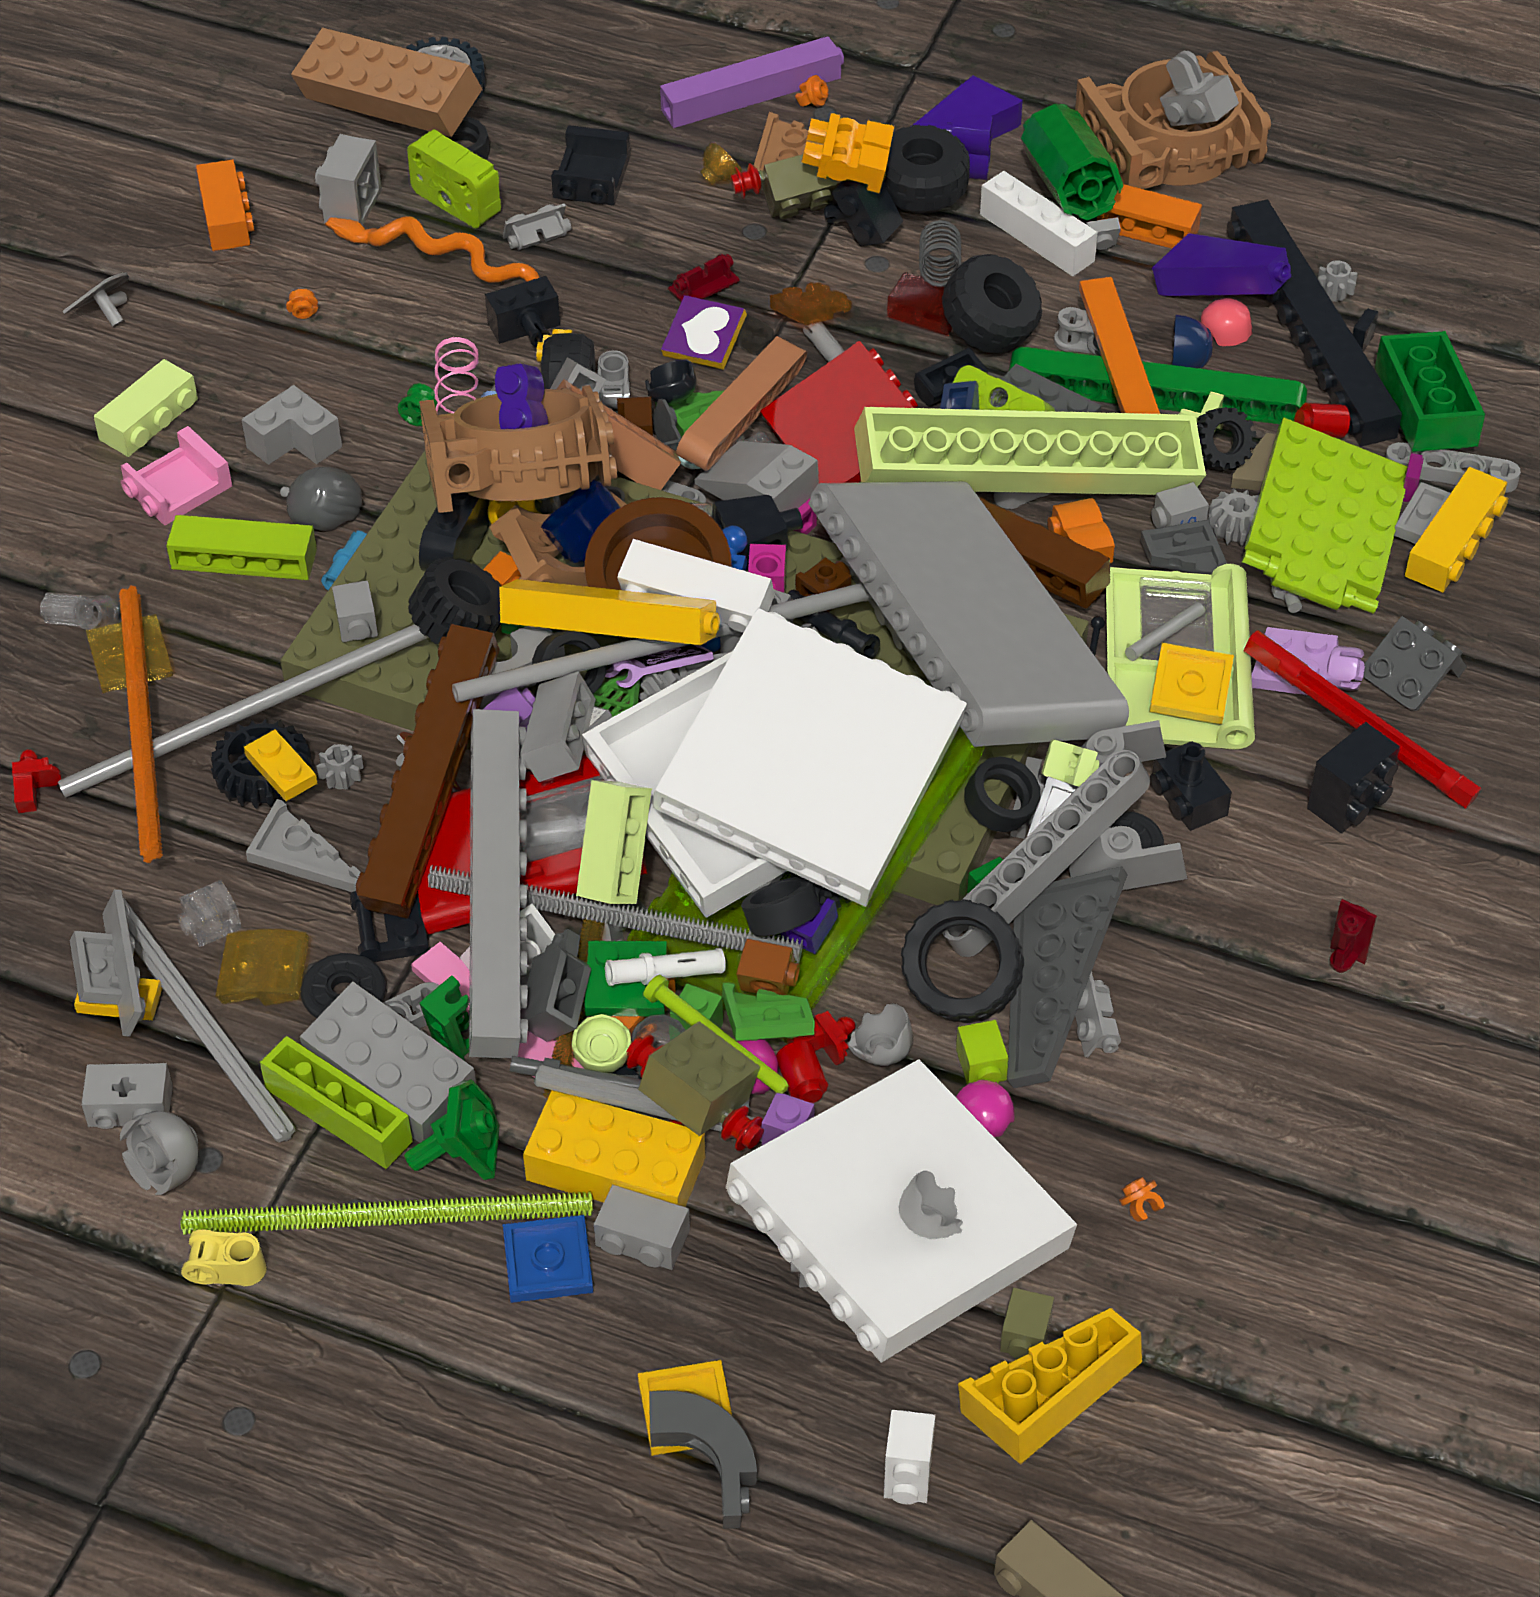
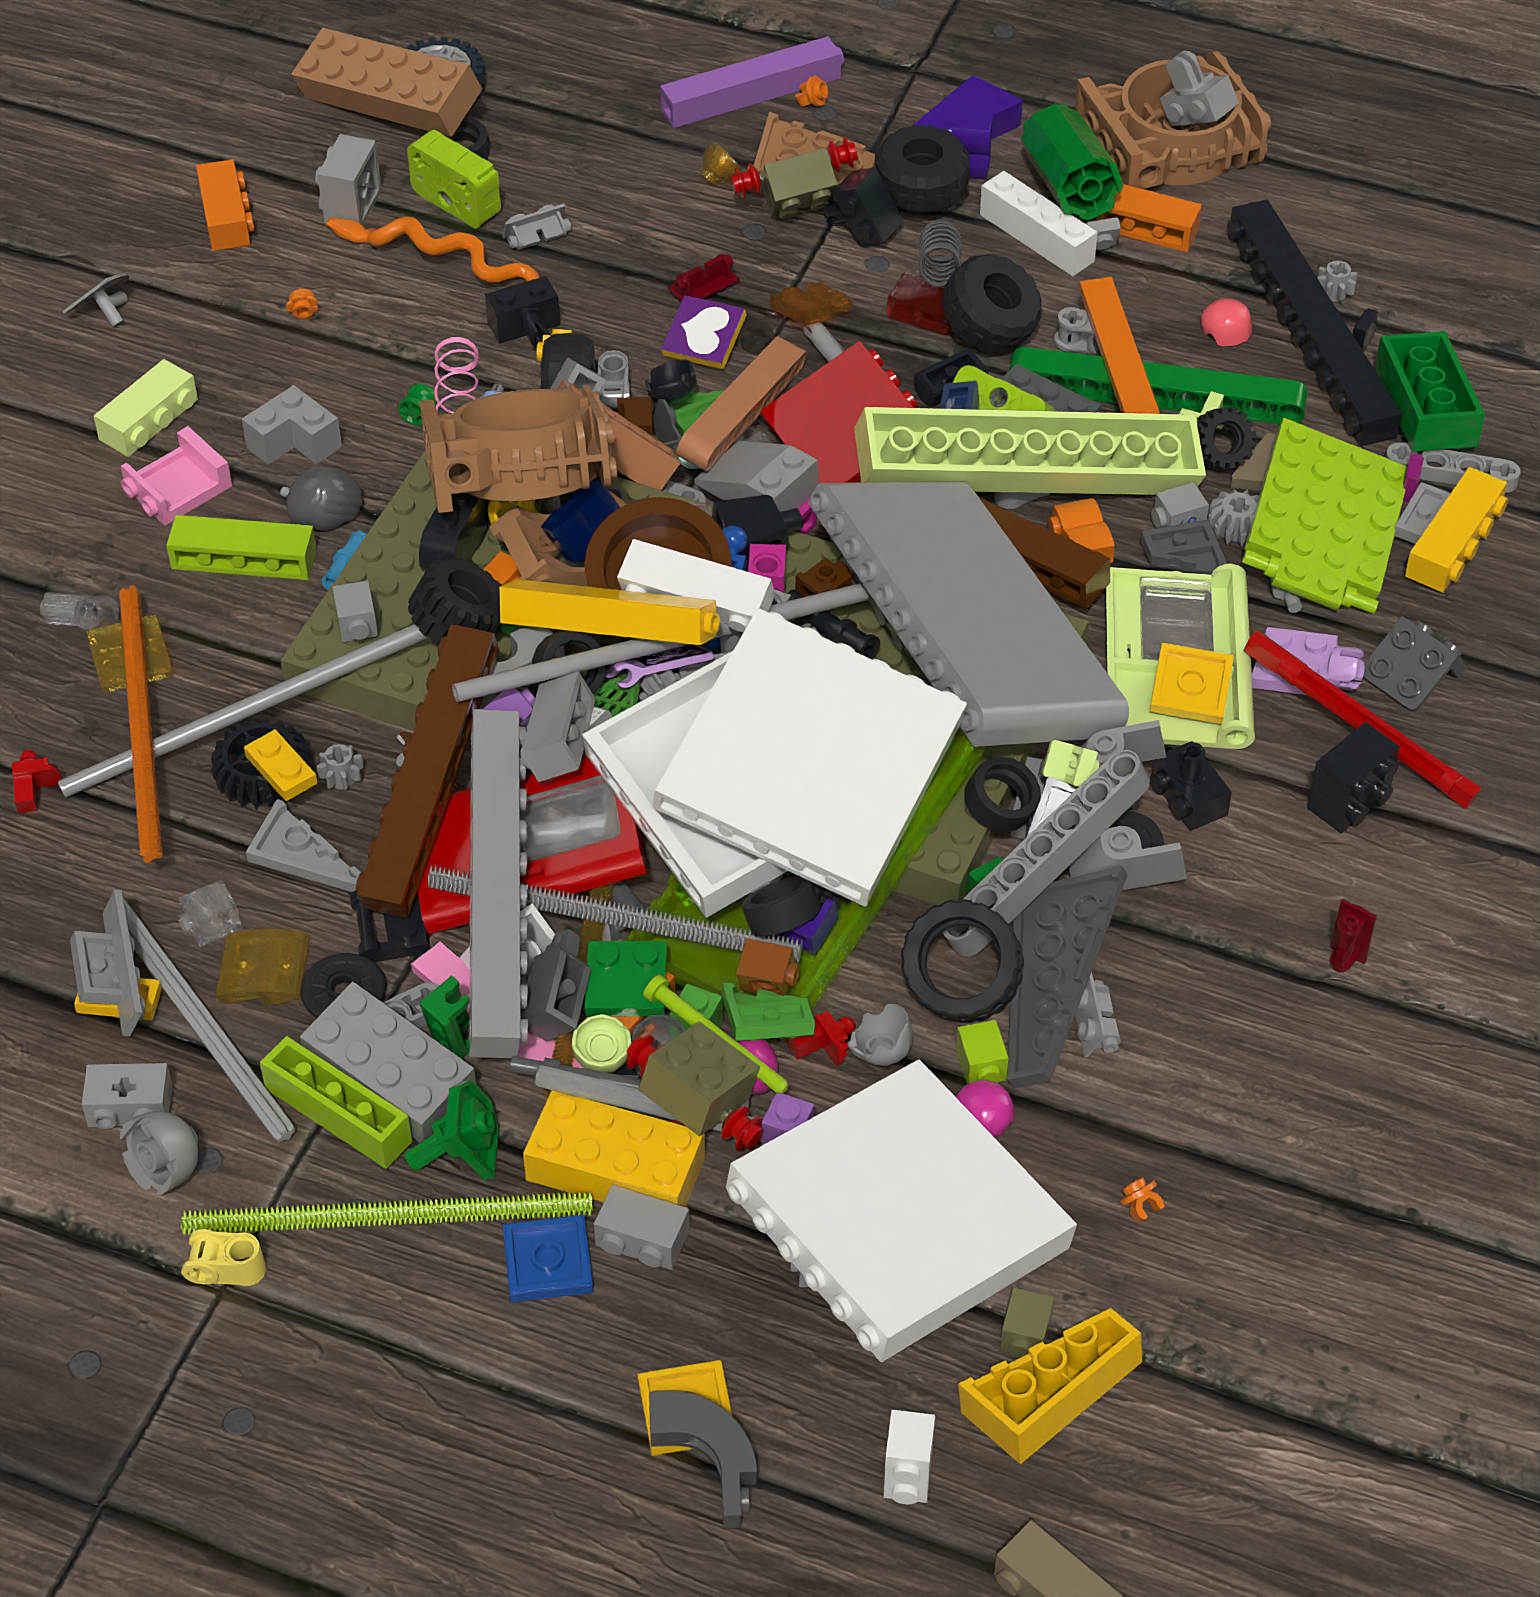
dark purple brick [495,364,548,429] -> none
black panel [551,125,630,206] -> none
yellowish green brick [576,780,652,904] -> none
white pin [605,948,725,986] -> none
red brick [776,1041,828,1103] -> none
light orange hips [801,113,894,193] -> none
light grey hair [898,1170,963,1239] -> none
black hinge [1090,616,1105,656] -> none
light grey bar [1125,602,1205,661] -> none
dark purple slope [1152,233,1291,296] -> none
dark blue helmet [1172,315,1213,368] -> none
red brick [1295,403,1350,439] -> none

